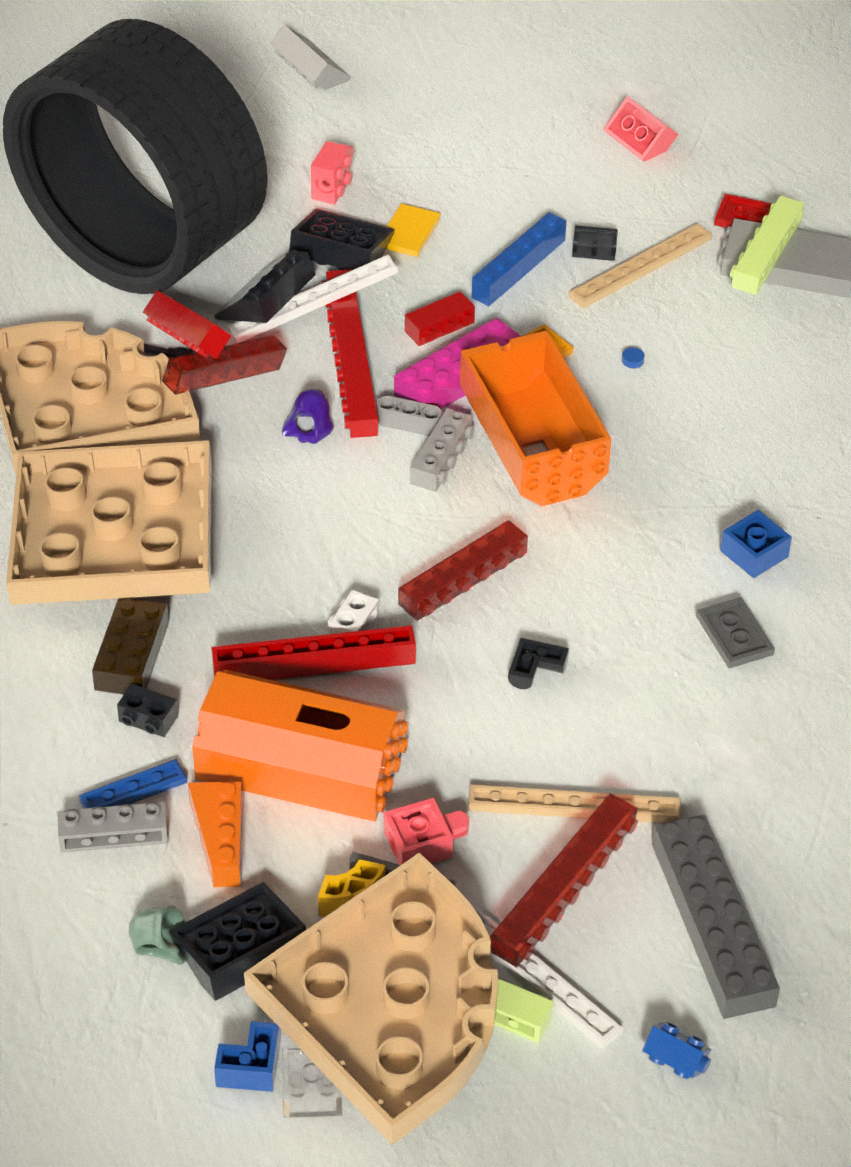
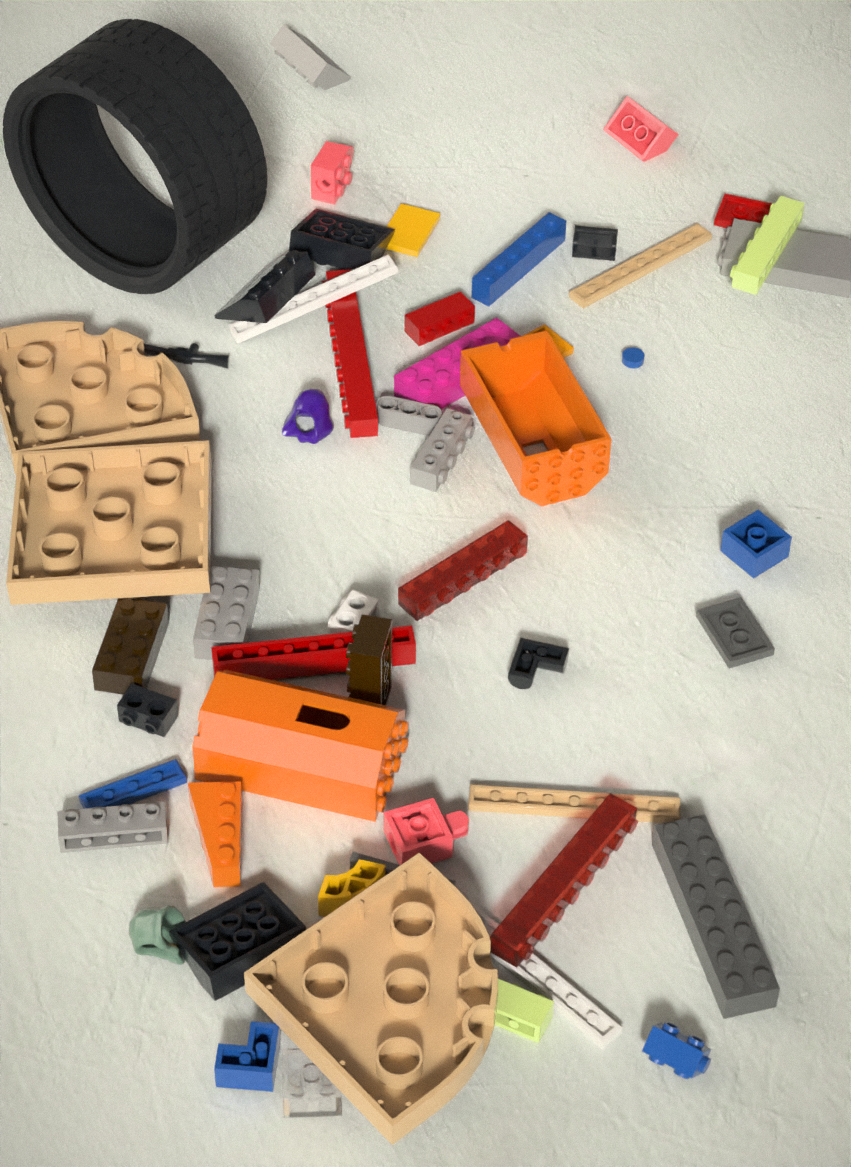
red brick [142,290,231,359] -> none
clear red brick [162,335,287,395] -> none
none -> light grey brick [193,566,259,660]
none -> dark brown brick [346,614,392,706]

